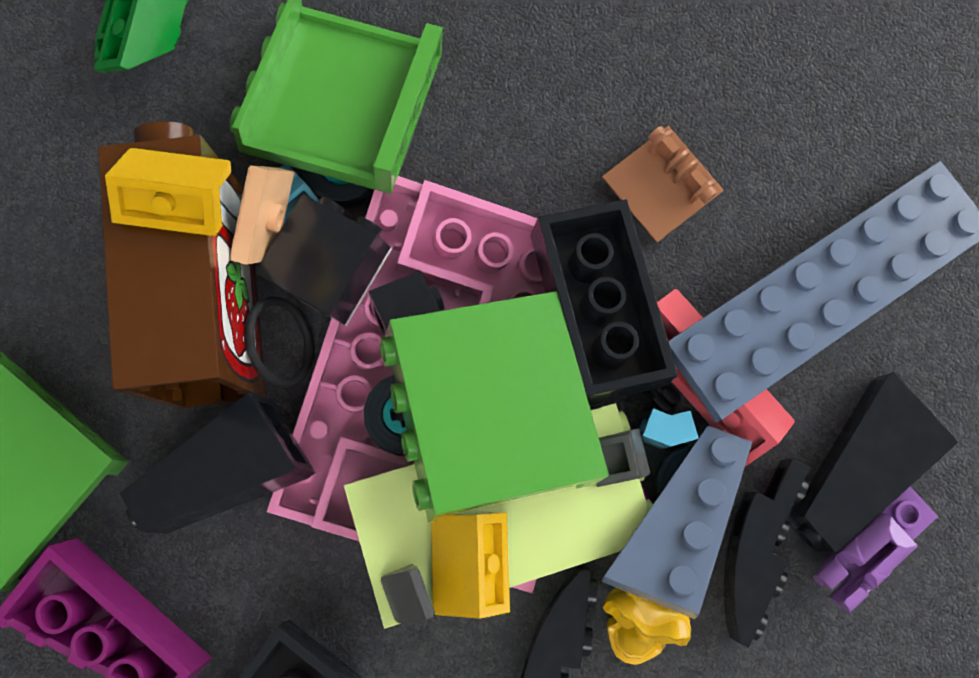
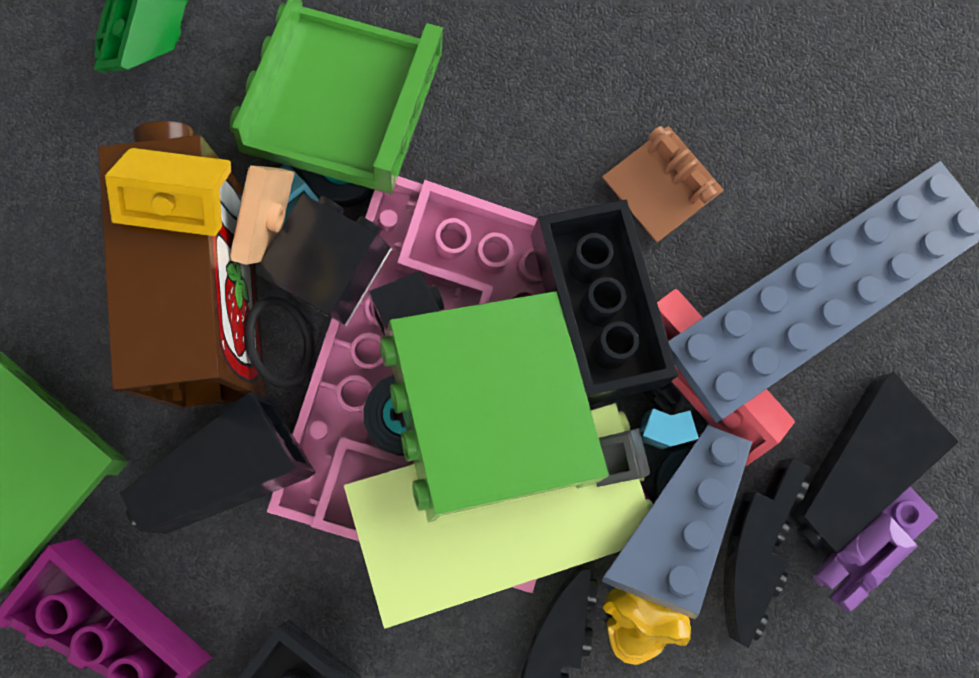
dark grey slope [381,564,435,623] -> none
yellow panel [431,512,510,619] -> none

